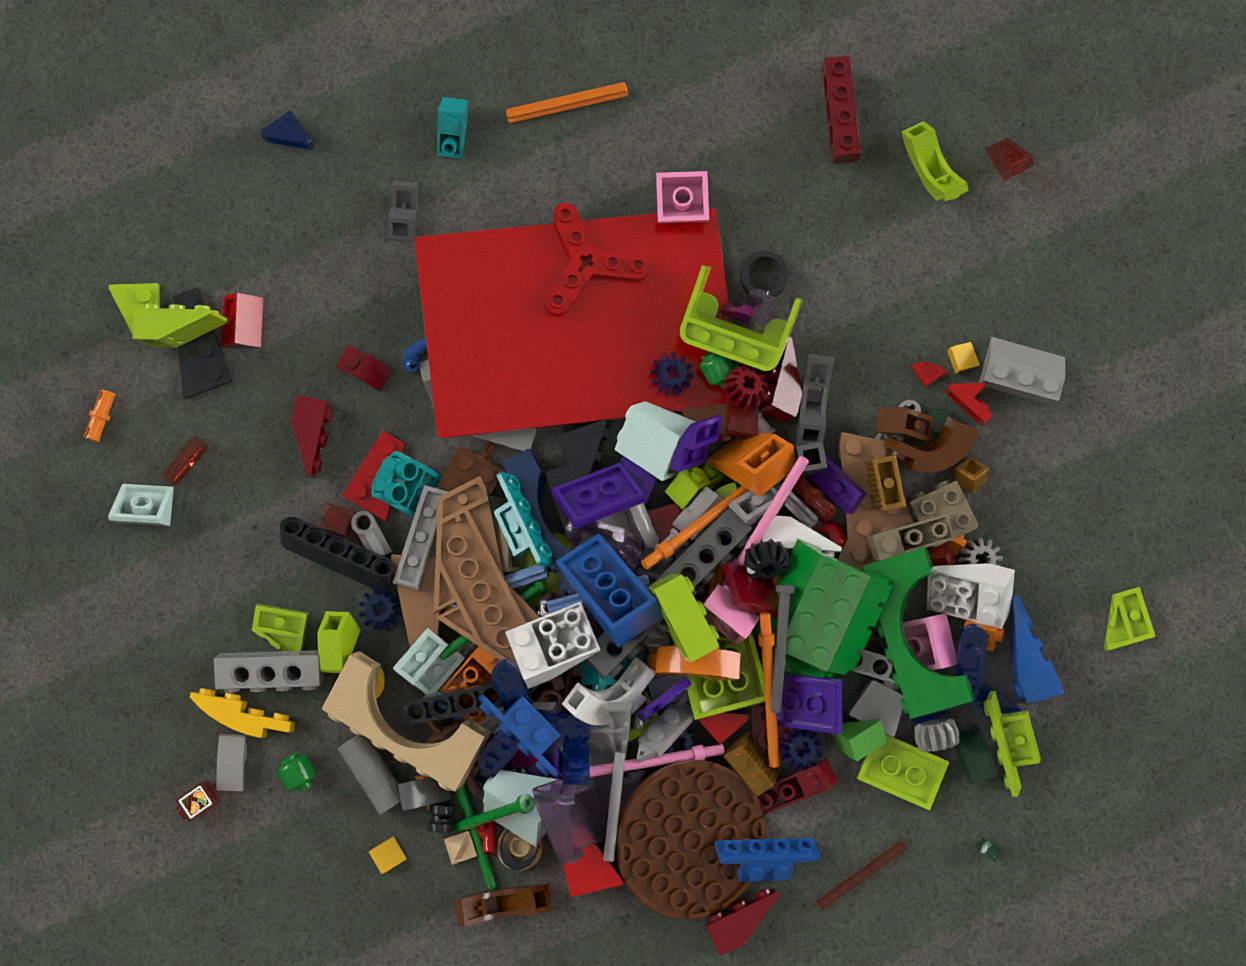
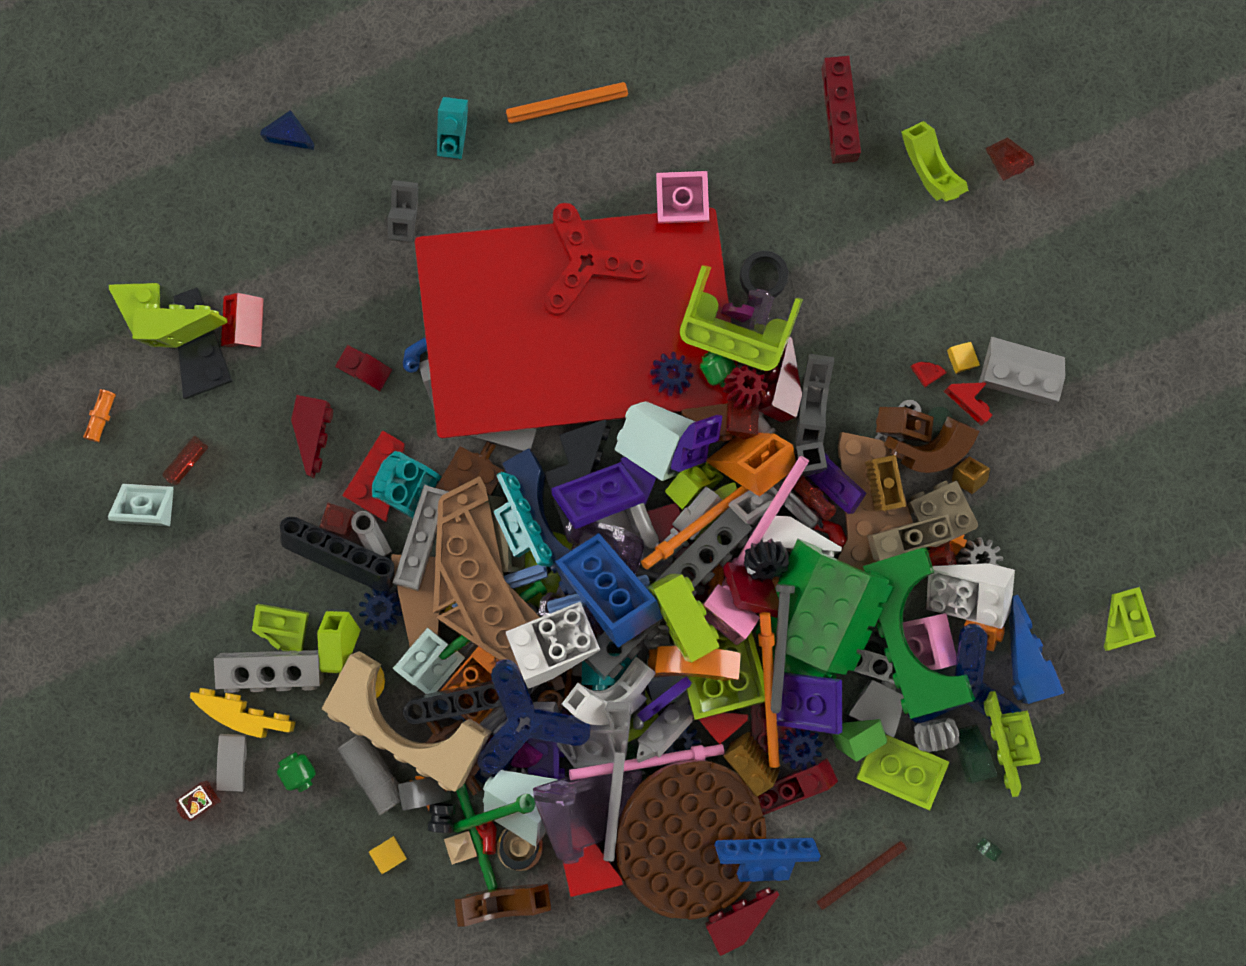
blue bracket [478,695,560,777] -> none
clear blue bracket [562,742,590,785] -> none

